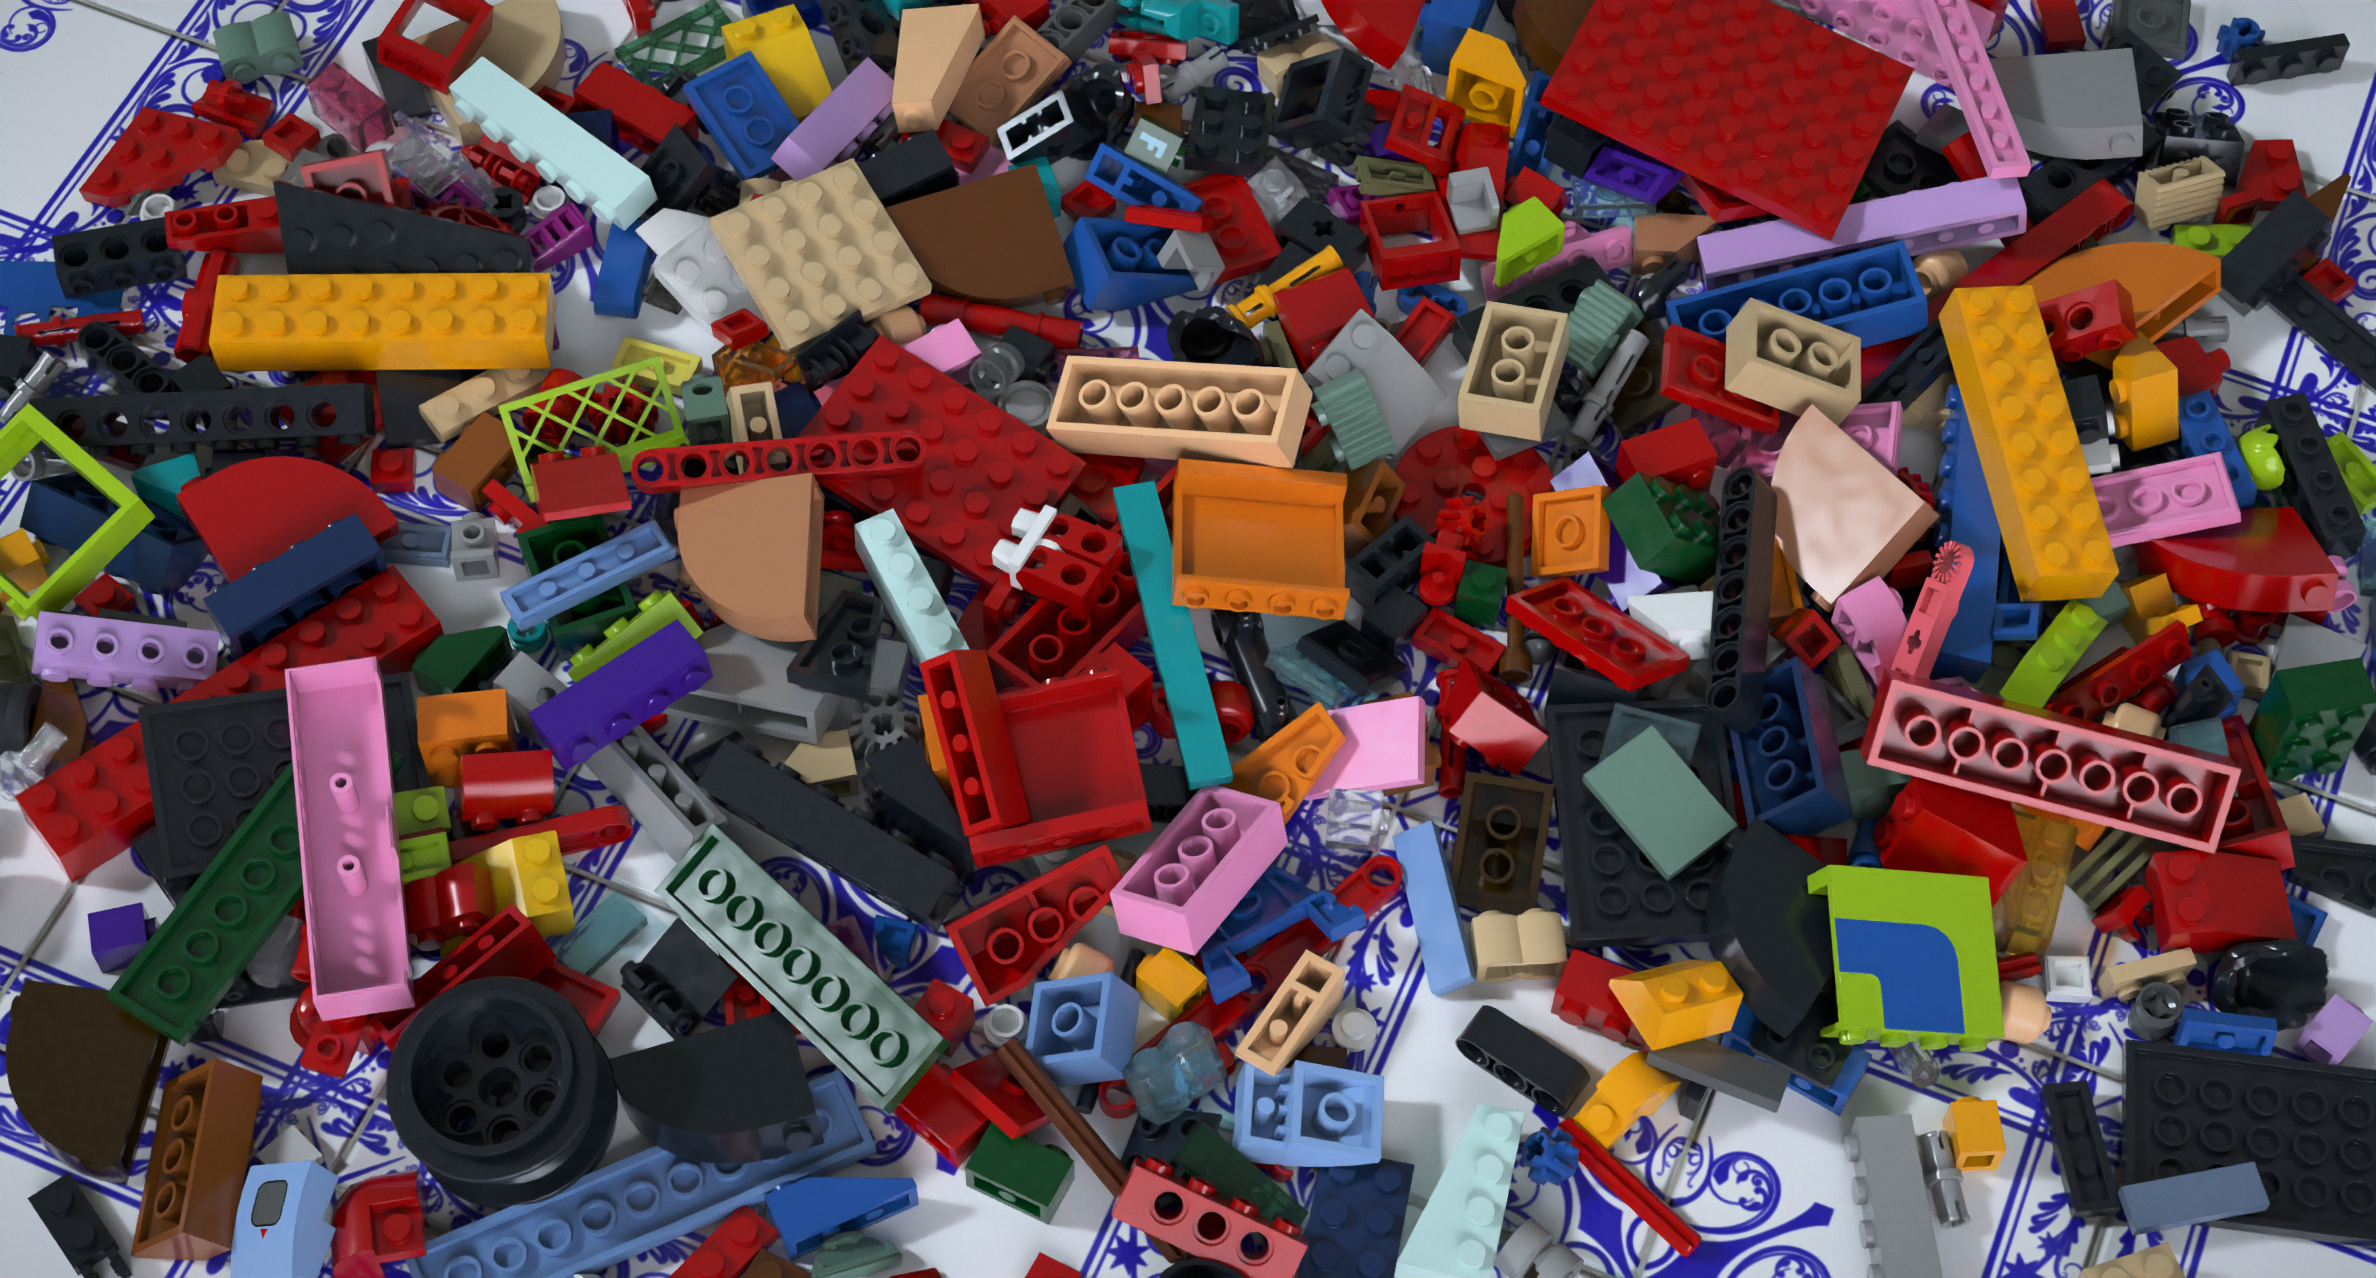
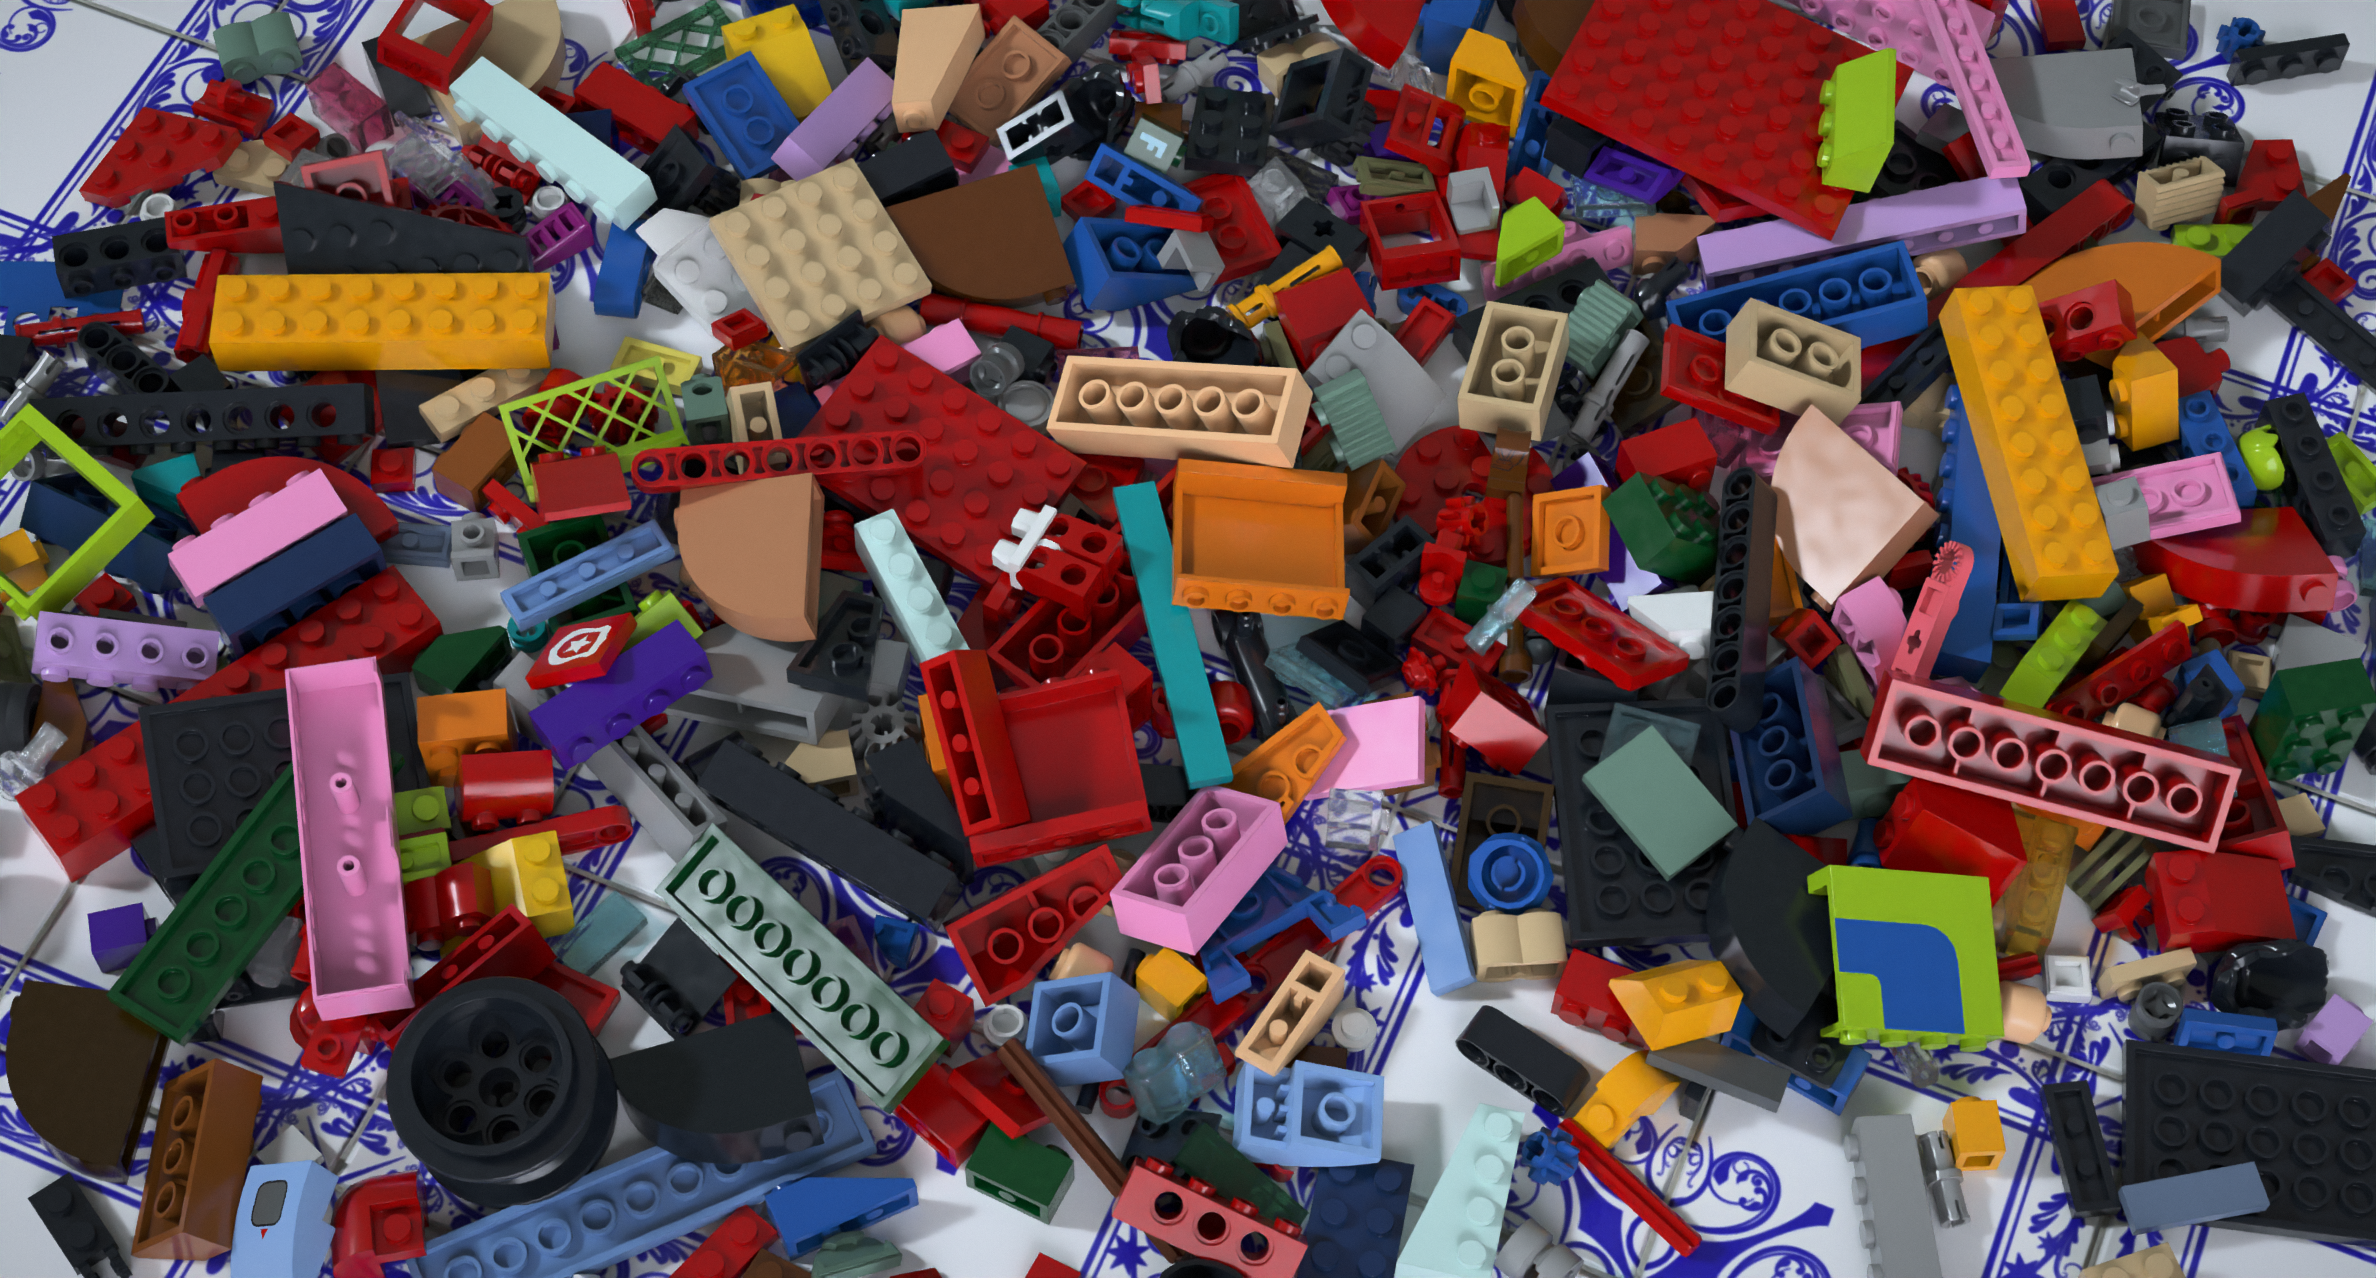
none -> bright pink brick [168,468,348,608]
none -> red tile [525,612,638,690]
none -> red plant [1401,646,1447,696]
none -> clear light blue axle [1463,578,1538,656]
none -> blue hat [1468,833,1554,916]
none -> reddish brown leg [1485,426,1532,500]
none -> lime slope [1817,48,1896,193]
none -> dark brown tile [2075,597,2144,676]
none -> light grey brick [2094,476,2151,550]
none -> light grey hand [2111,76,2166,106]

